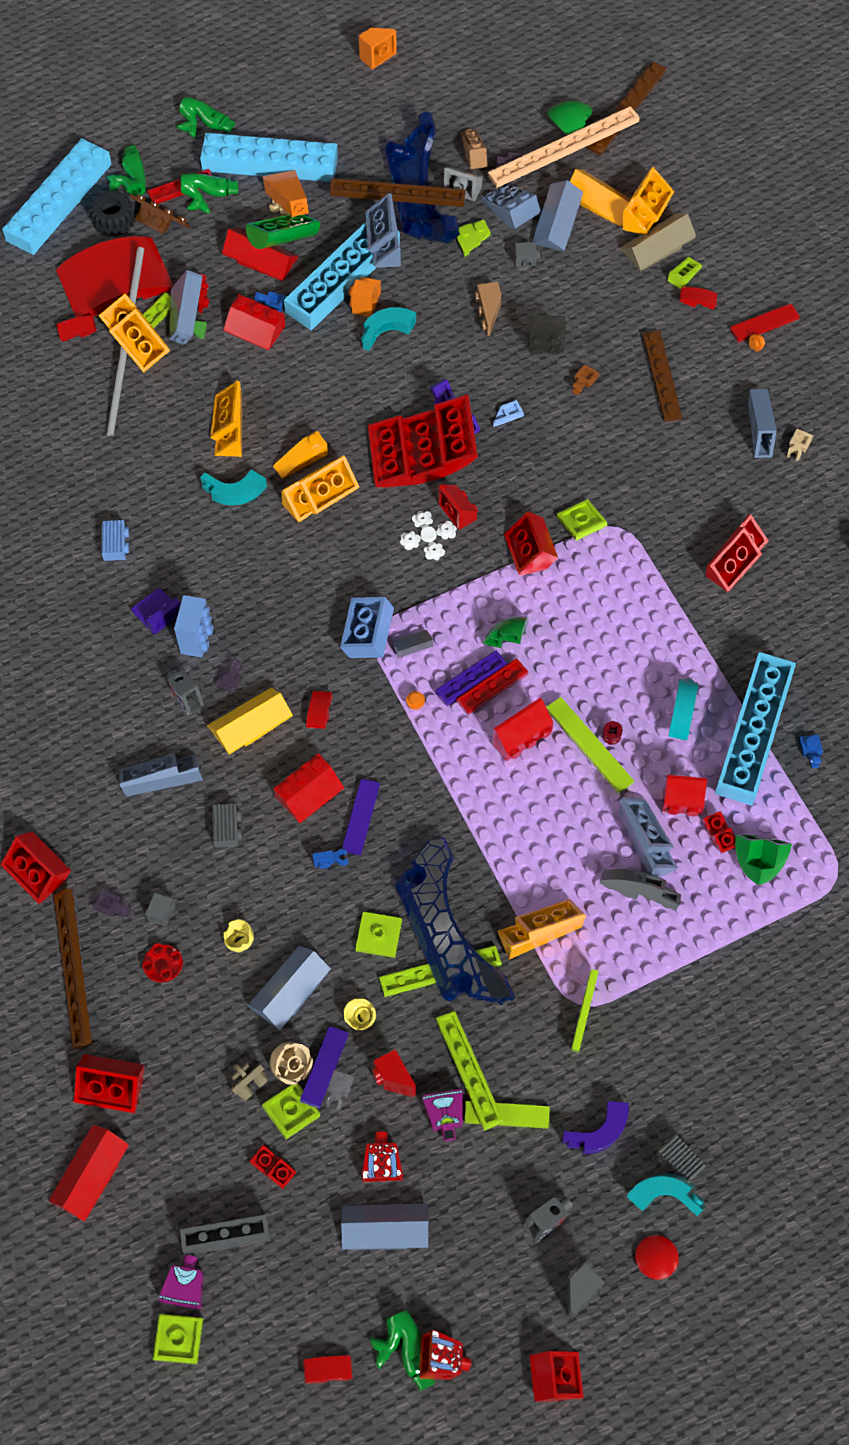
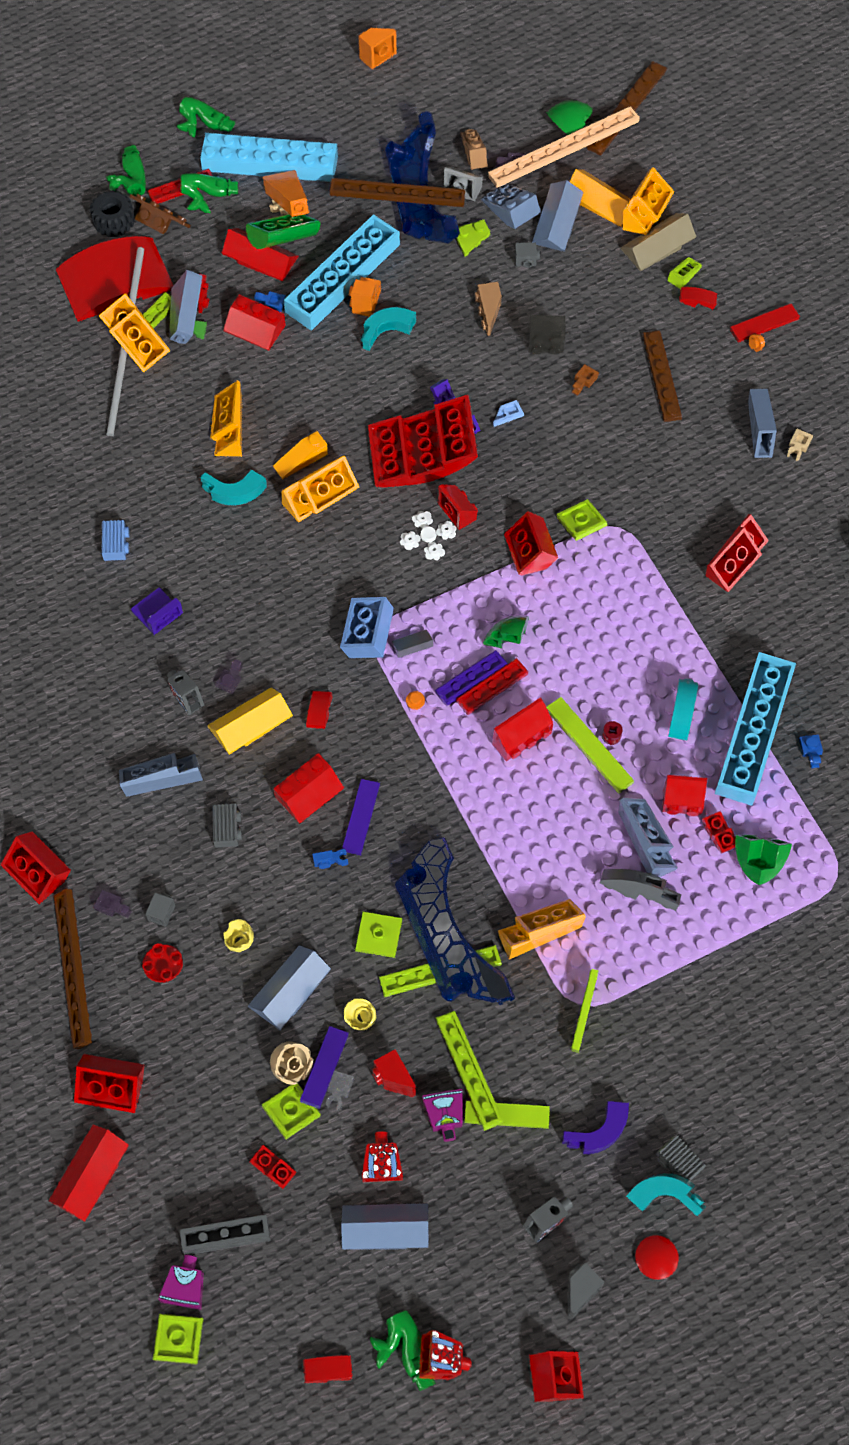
medium azure brick [3,139,111,255] -> none
red slope [57,315,97,341] -> none
medium blue brick [174,595,214,658] -> none
dark tan hips [229,1063,268,1101] -> none
sand blue slope [366,193,401,268] -> none

